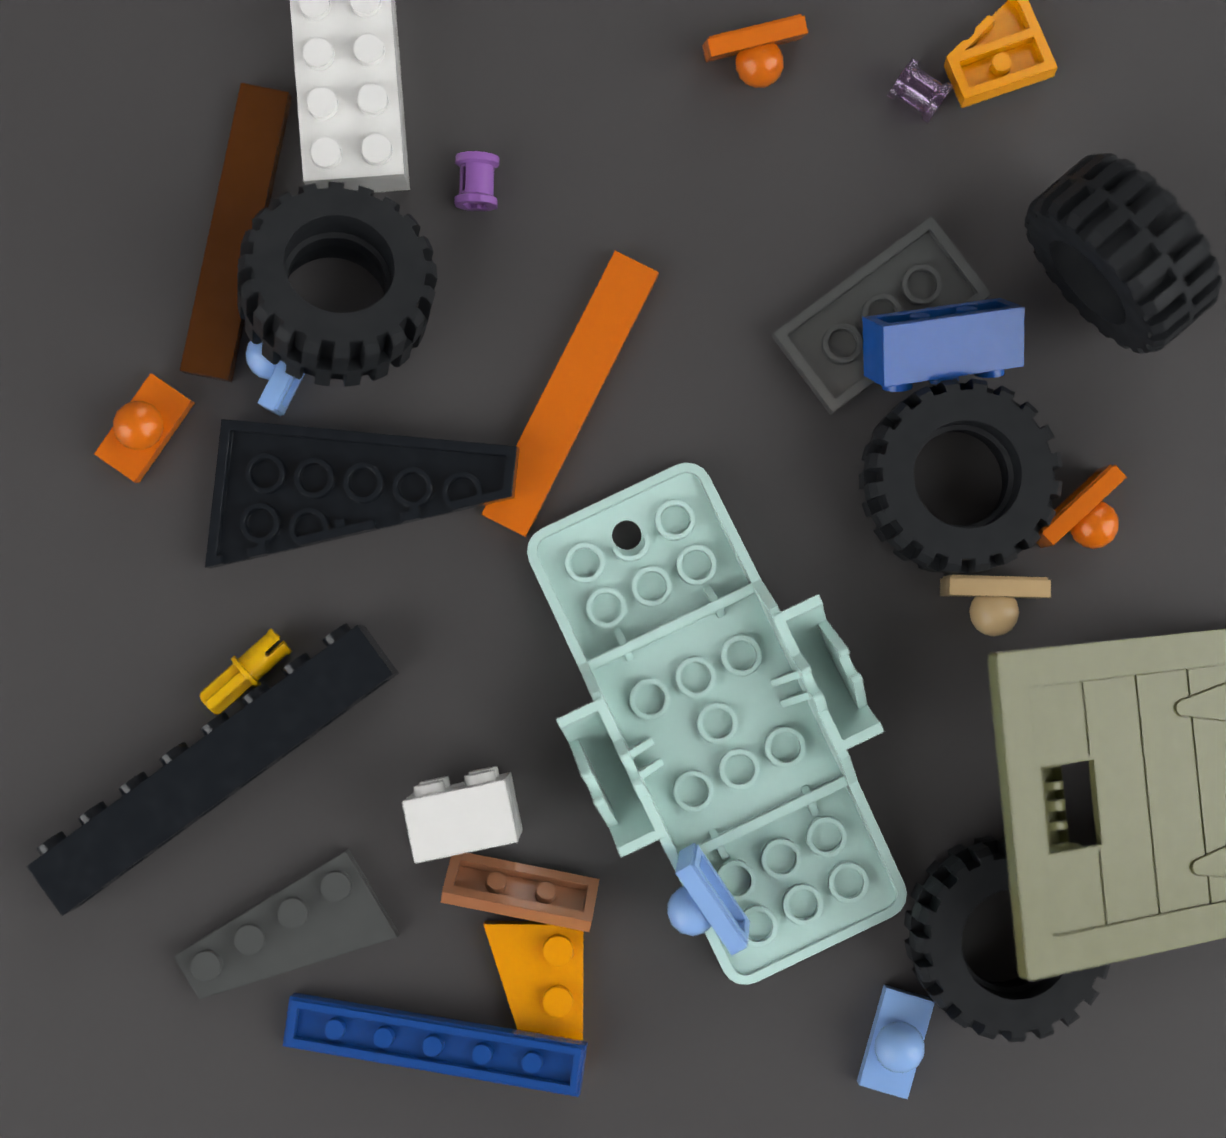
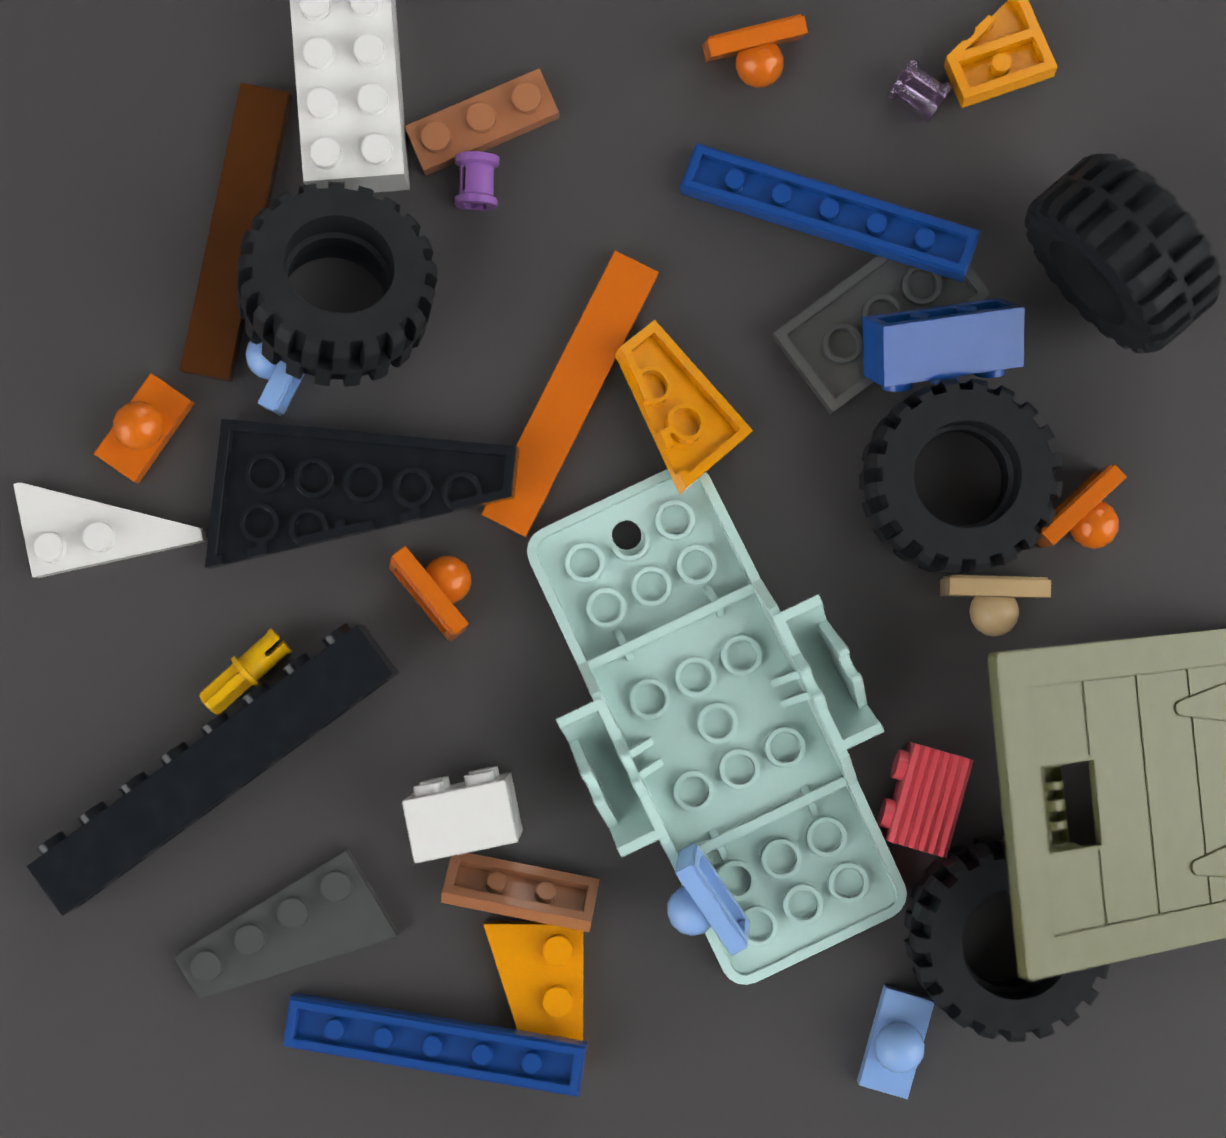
none -> white wing [13,482,207,578]
none -> orange tile [389,546,472,642]
none -> nougat plate [404,68,560,176]
none -> light orange wing [615,320,753,495]
none -> blue tile [680,143,981,282]
none -> coral brick [877,741,974,858]

